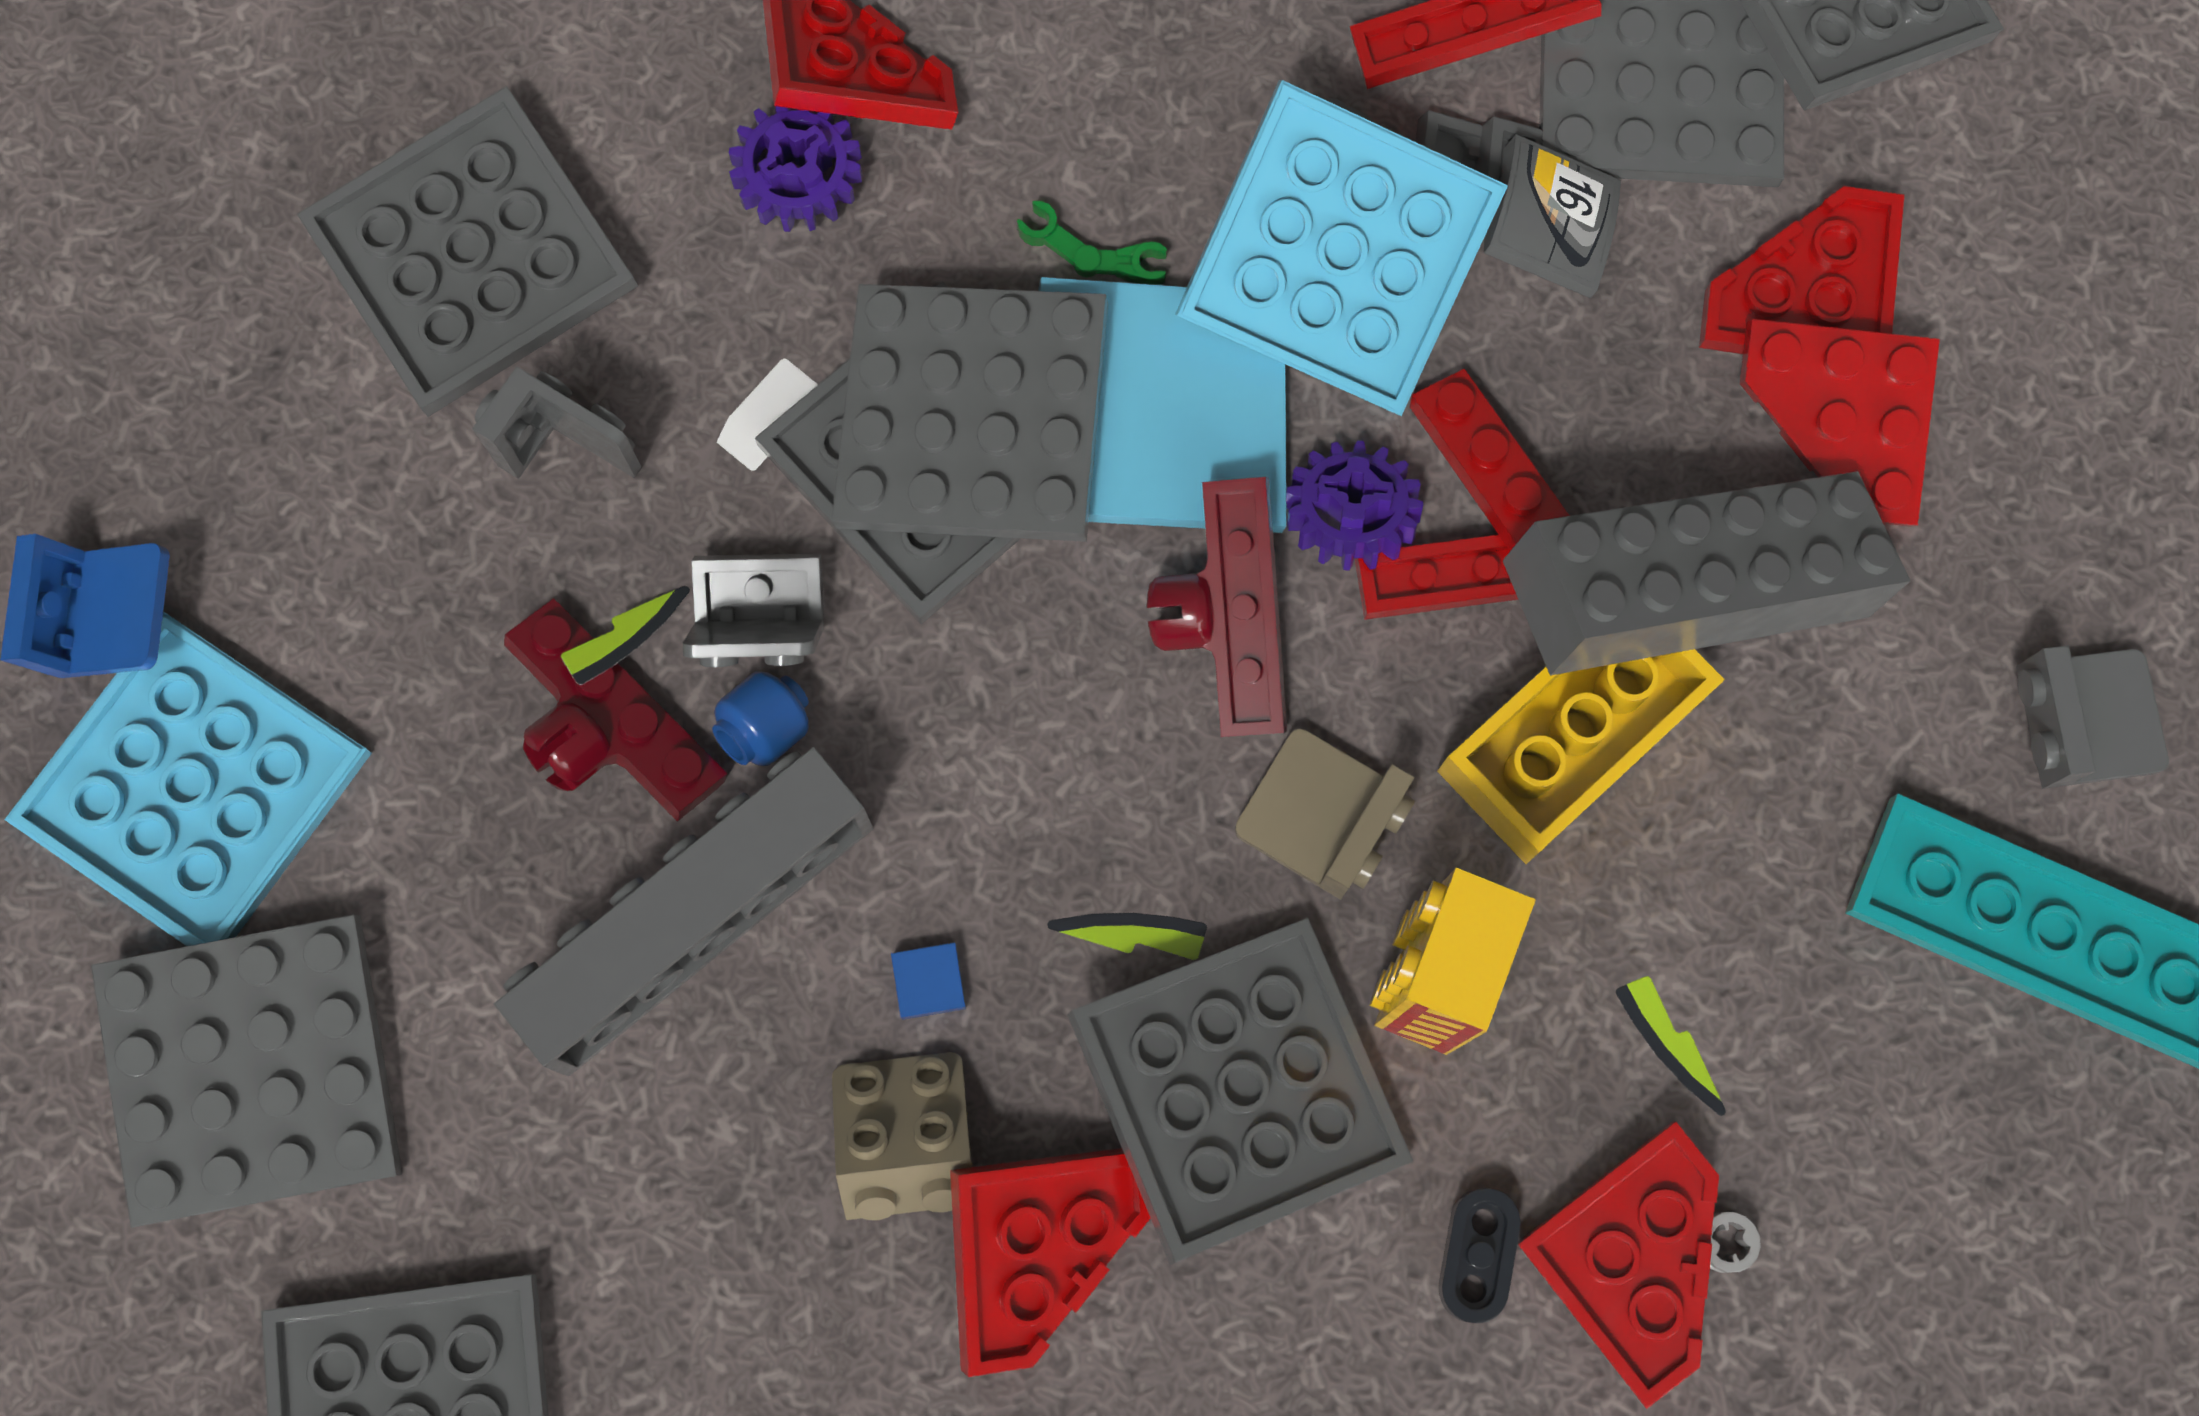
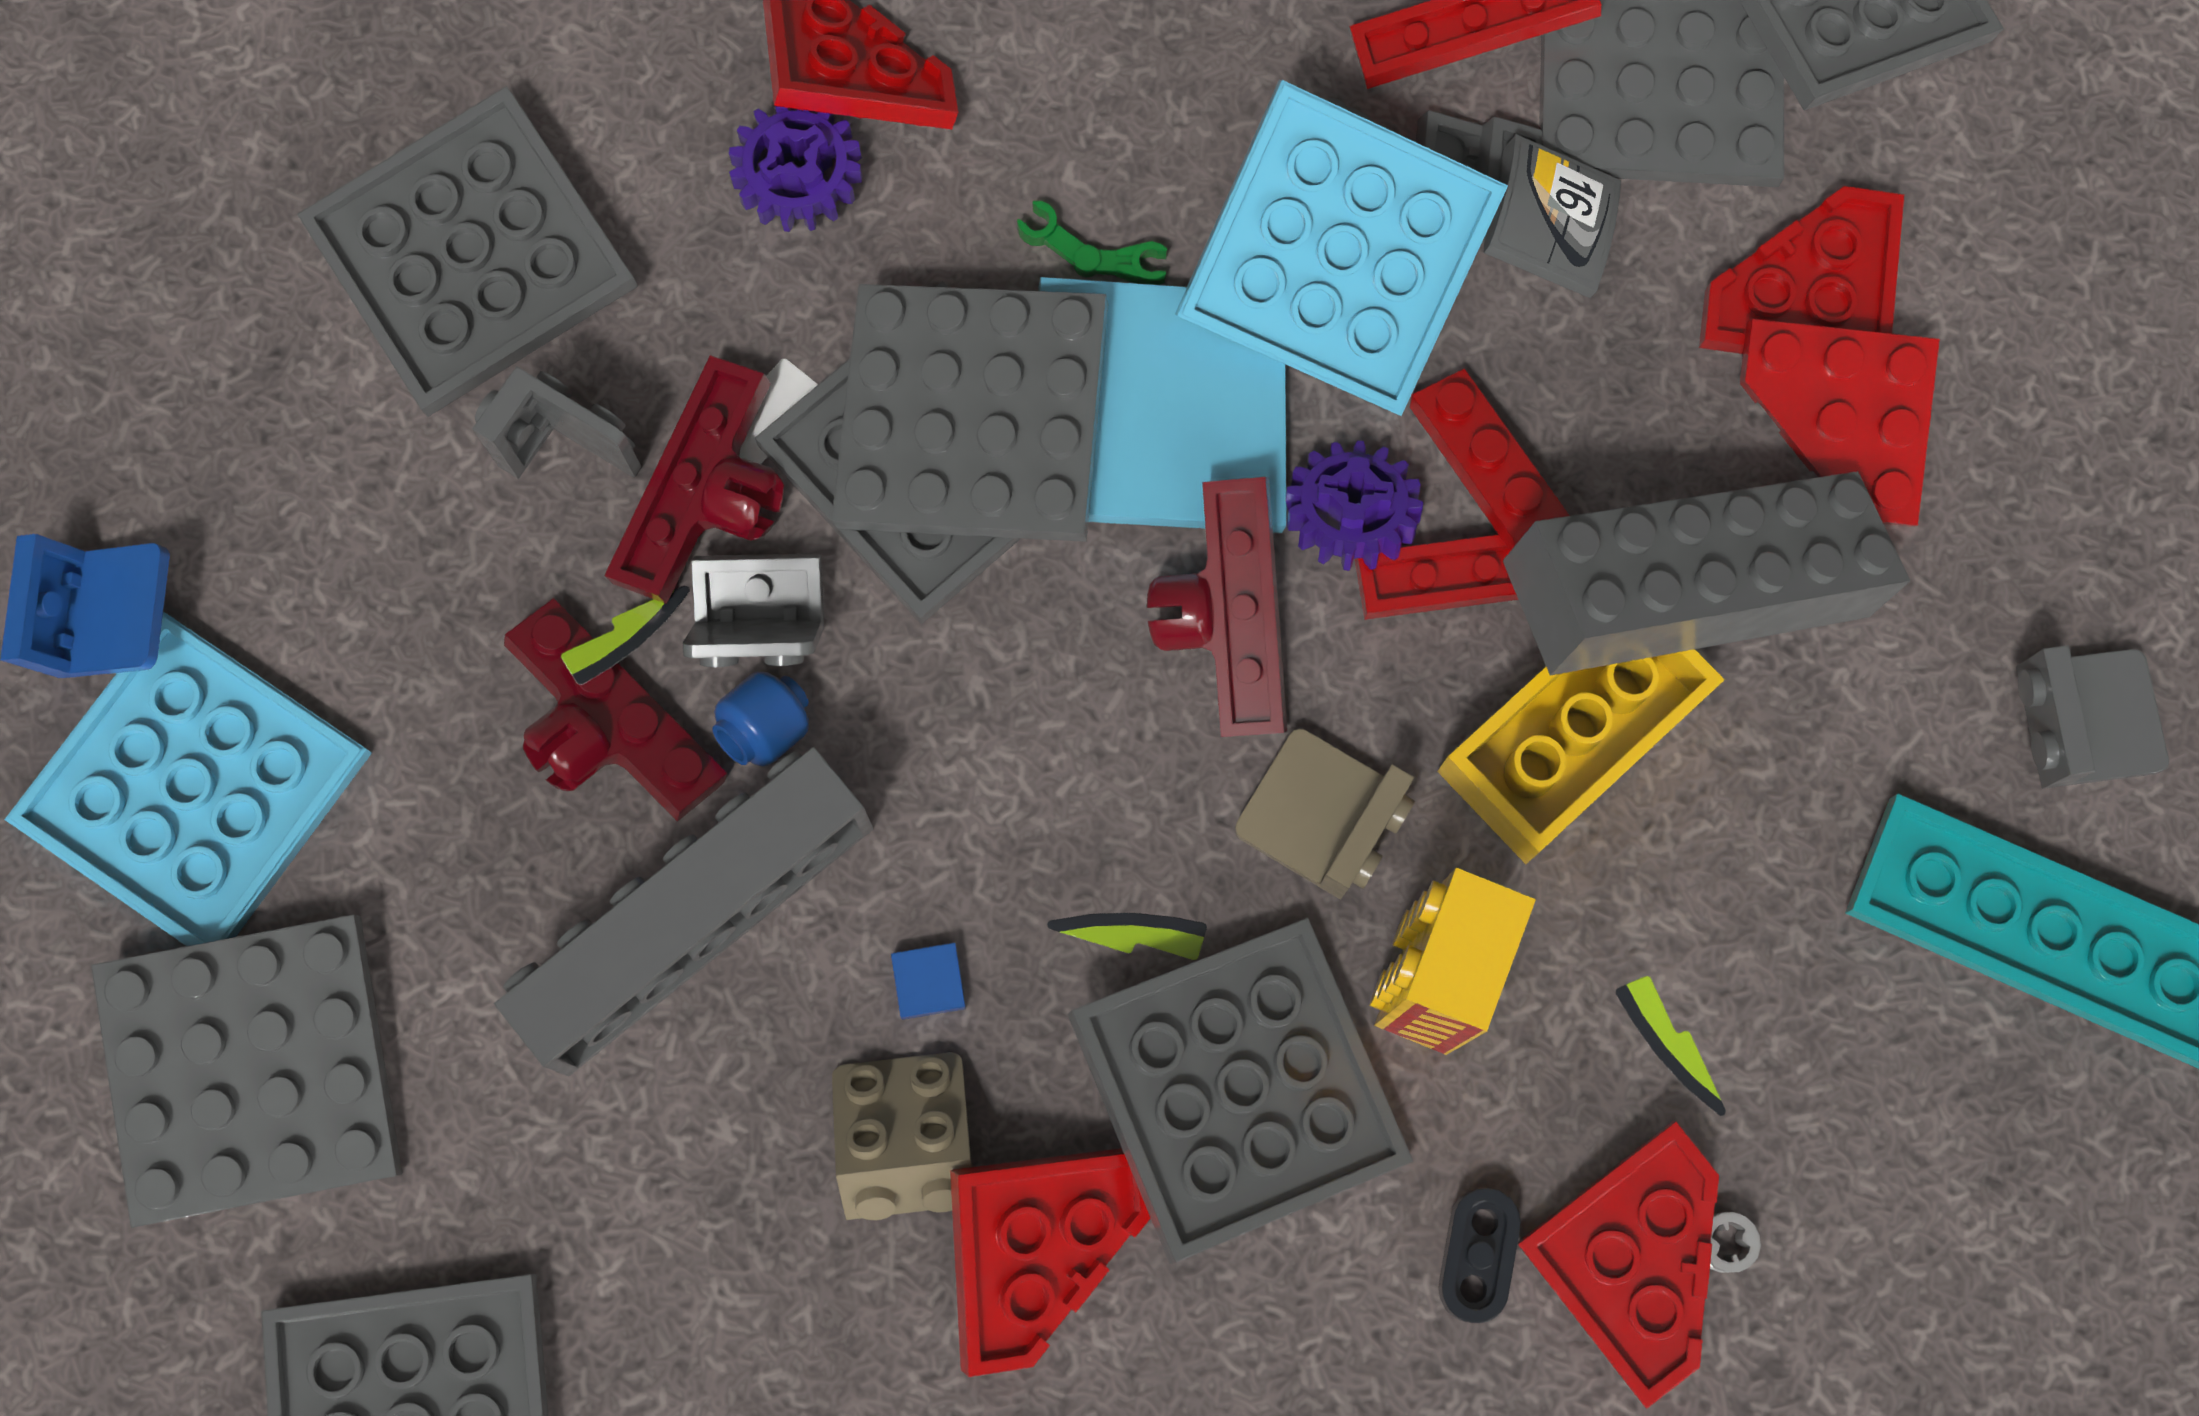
none -> dark red plate [604,355,784,604]

